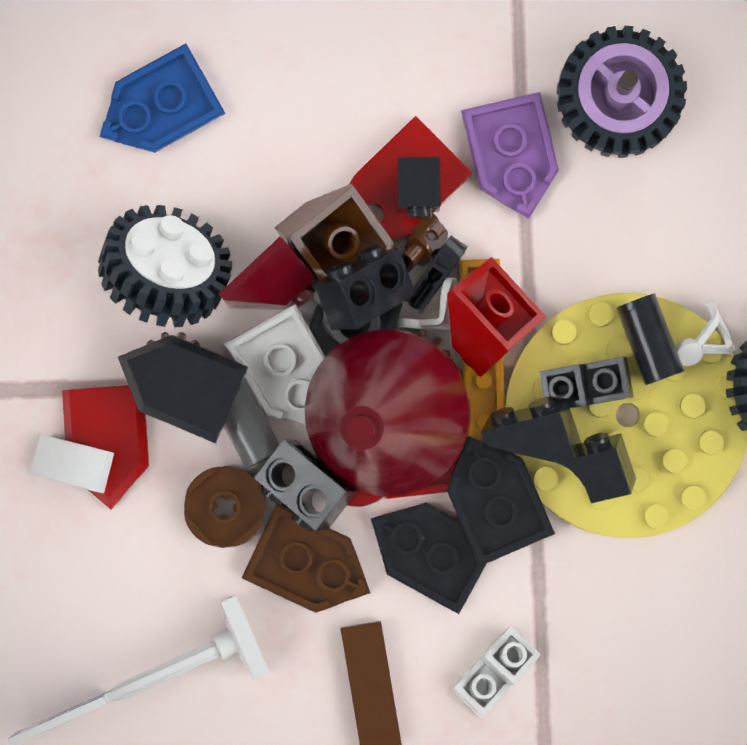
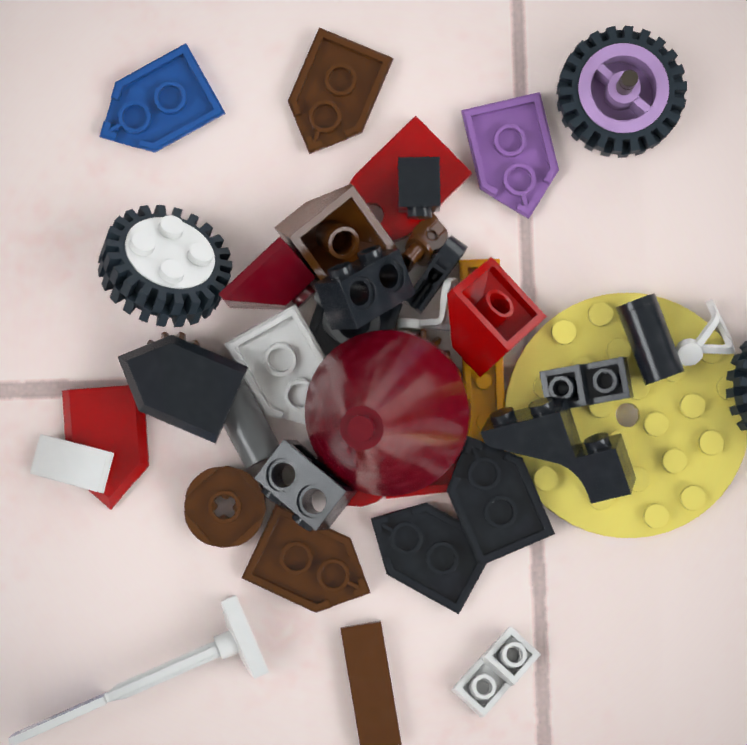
none -> reddish brown tile [288,27,394,155]

